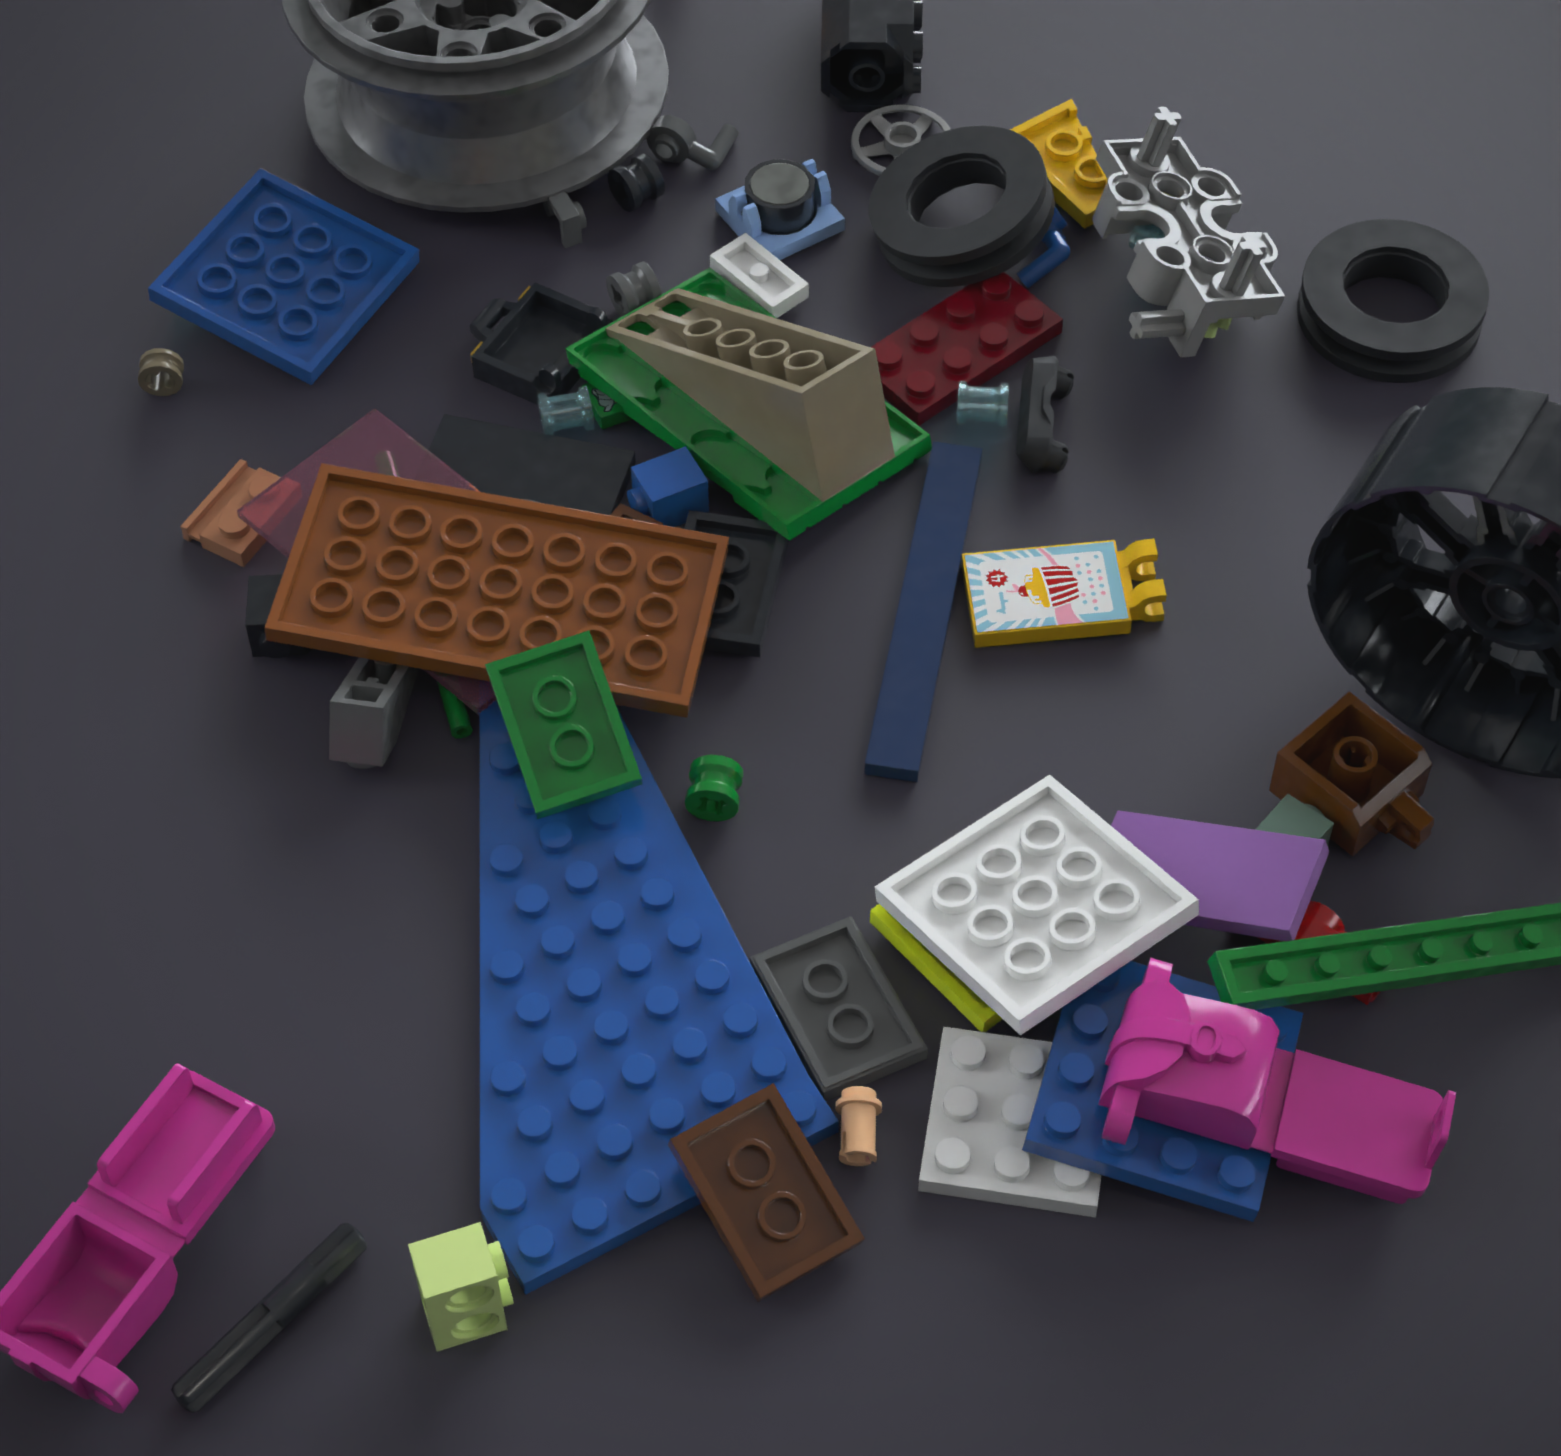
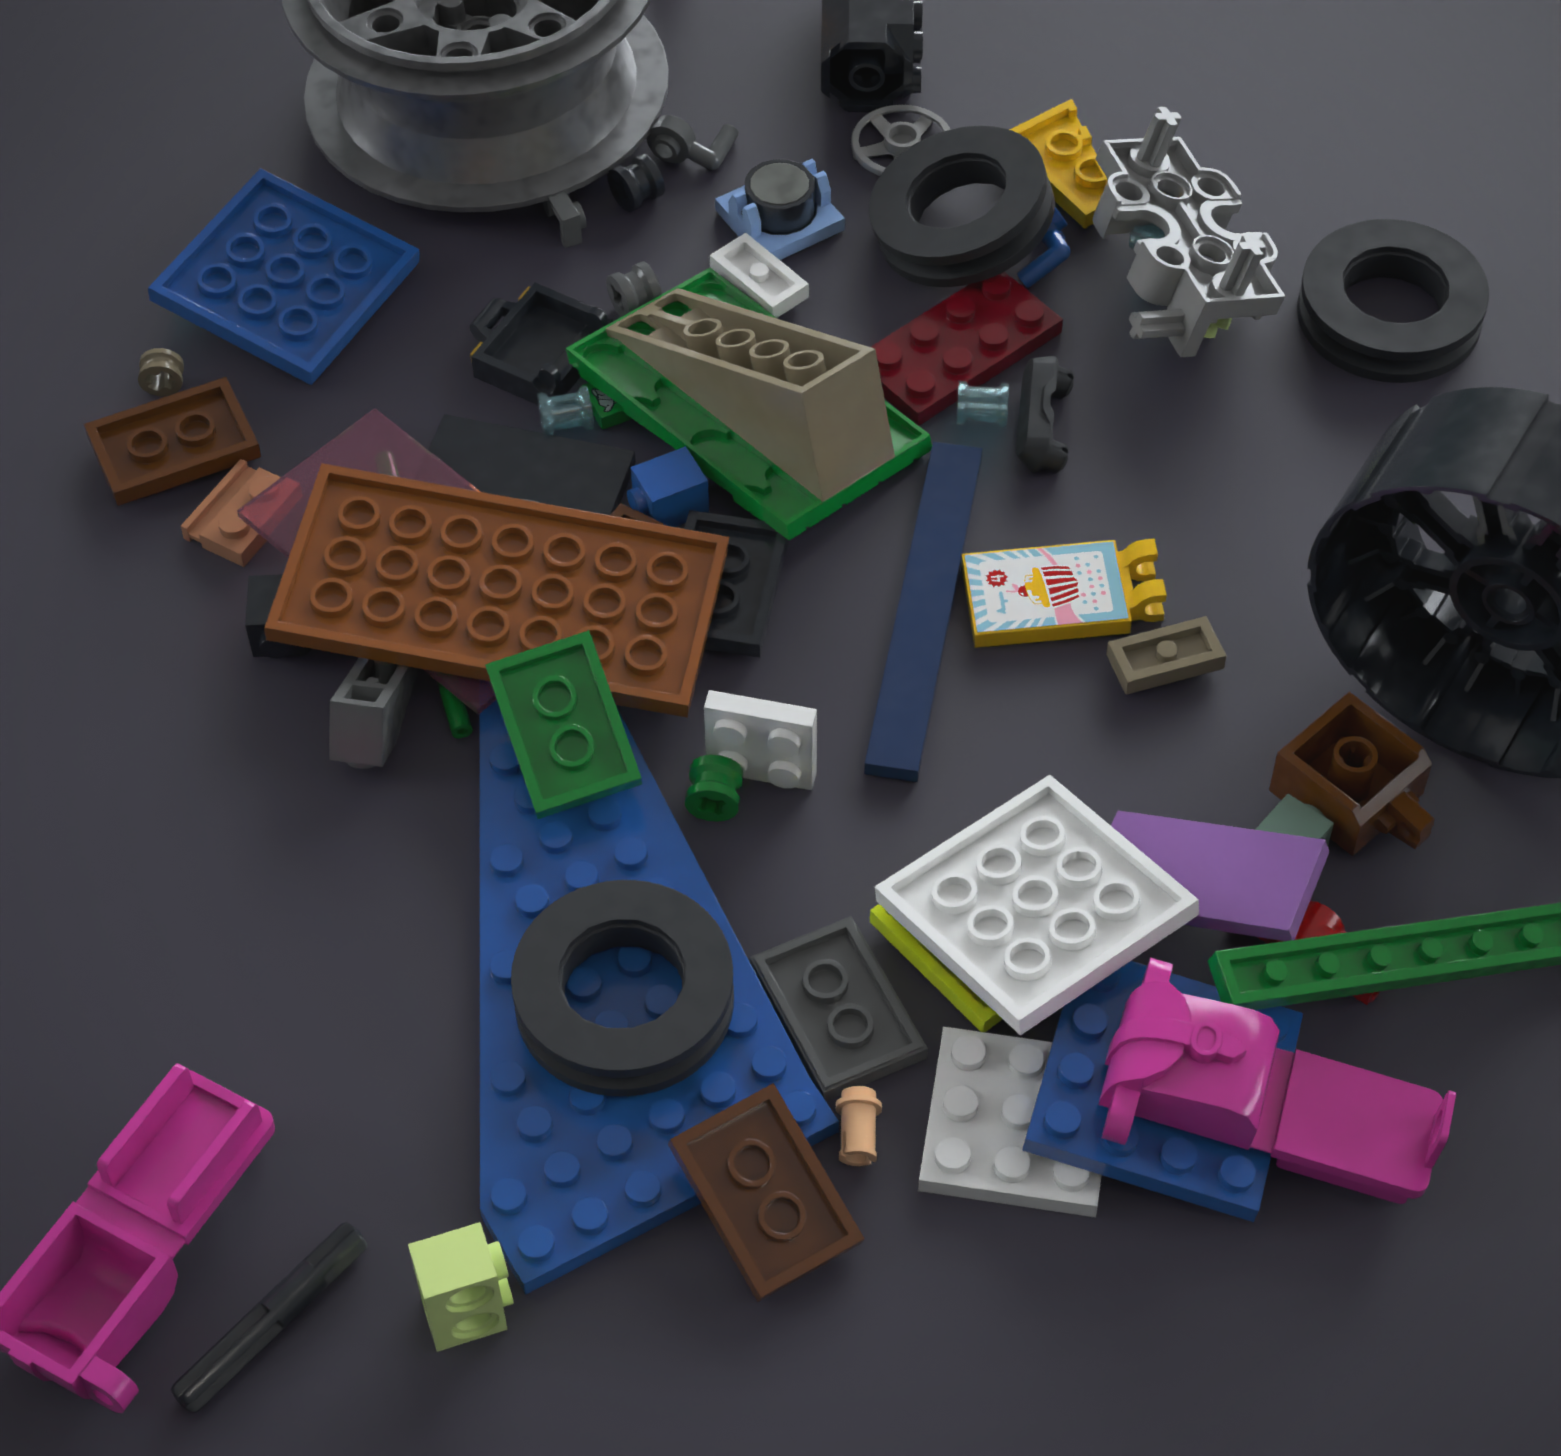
none -> reddish brown plate [84,377,262,506]
none -> black tyre [511,880,734,1096]
none -> white plate [704,690,817,790]
none -> dark tan plate [1106,616,1227,695]

